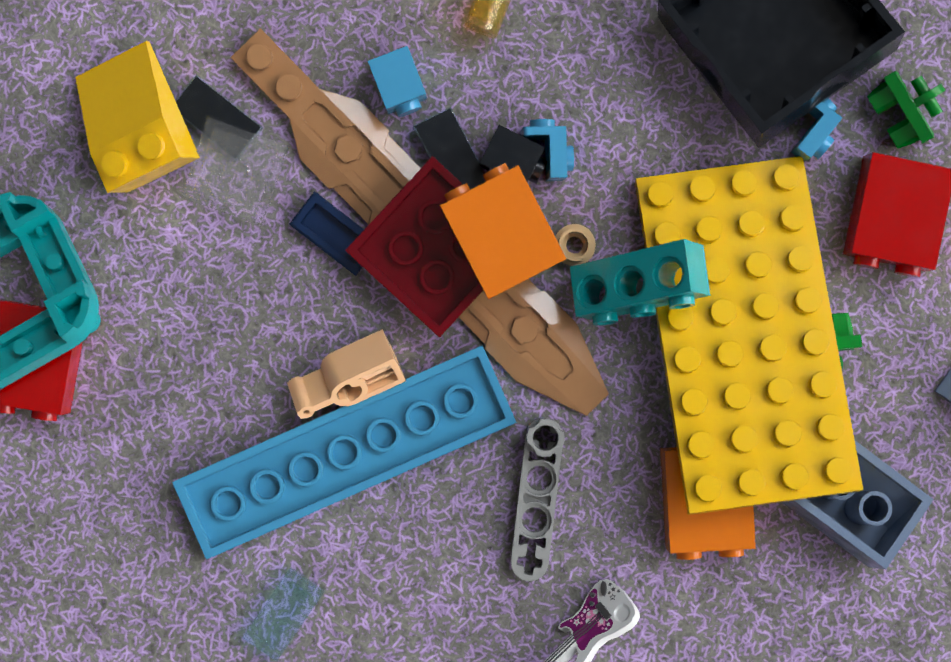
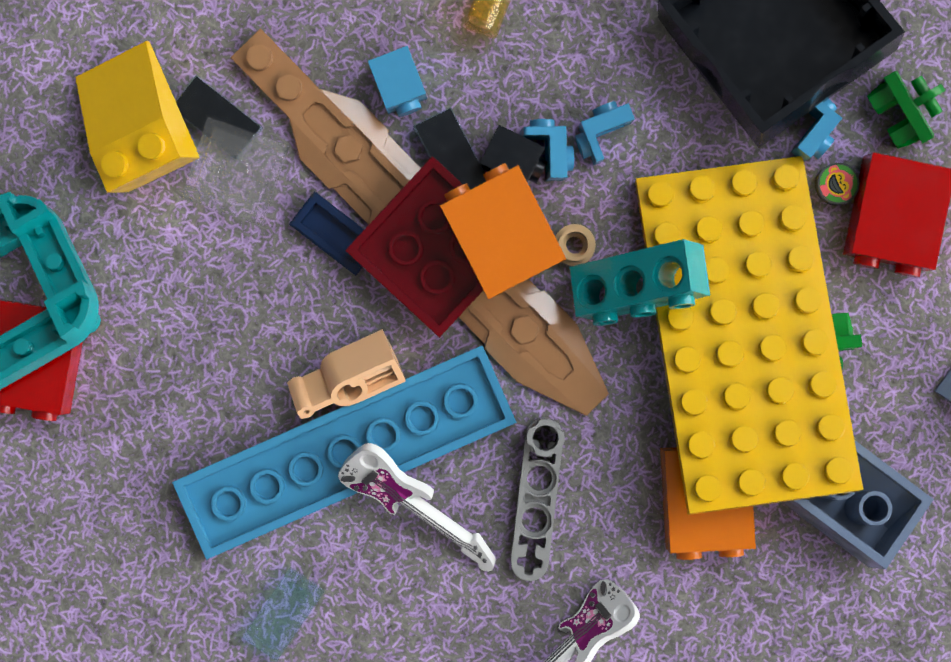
none -> white piece [338,443,496,571]
none -> dark azure bracket [575,101,635,166]
none -> tile [815,163,860,206]

